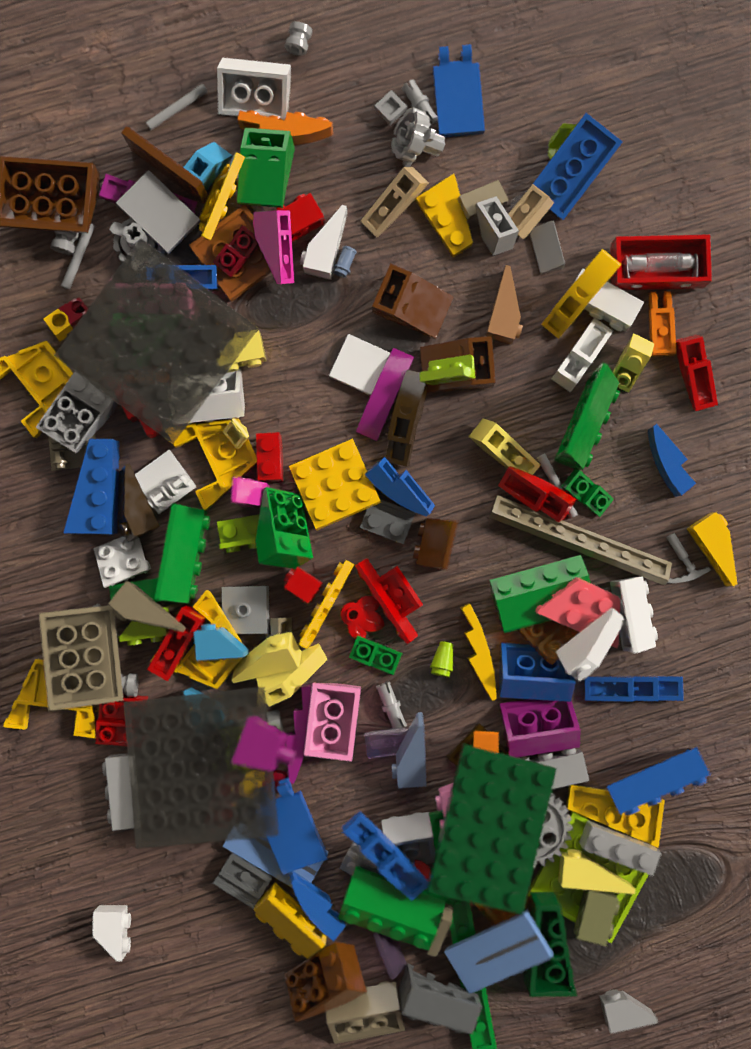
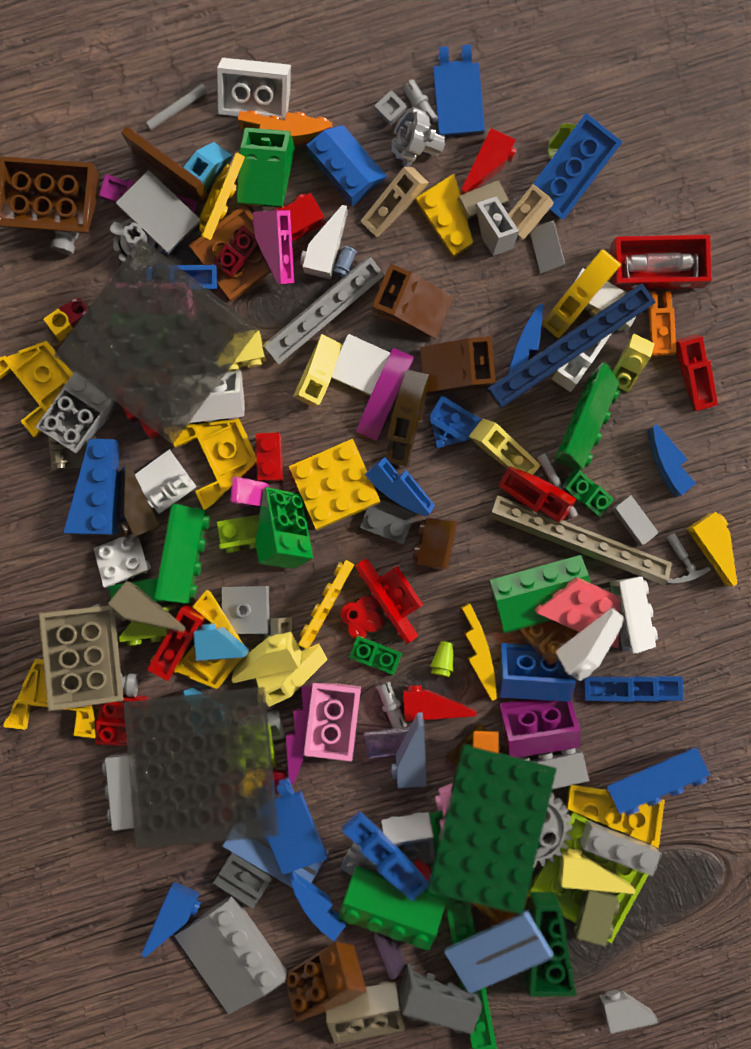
light grey bar [61,224,95,290] -> none
white slope [93,905,131,961] -> none
light yellow slope [223,418,249,449] -> none
magenta torso [232,716,296,771] -> none
yellow slope [254,882,327,959] -> none
red brick [284,567,324,603] -> none
light grey wheel [285,21,312,55] -> none
lime bracket [419,355,475,385] -> none
dark tan tile [428,903,453,957] -> none
medium nougat slope [485,265,523,344] -> none
none -> blue slope [141,882,201,957]
none -> light grey slope [174,894,287,1014]
none -> light grey plate [263,256,384,364]
none -> light yellow slope [293,334,342,407]
none -> blue slope [307,125,387,207]
none -> red slope [403,685,476,721]
none -> blue slope [430,395,482,448]
none -> red slope [460,128,517,195]
none -> dark blue tile [487,284,656,409]
none -> blue slope [507,304,544,375]
none -> light grey slope [612,495,659,546]

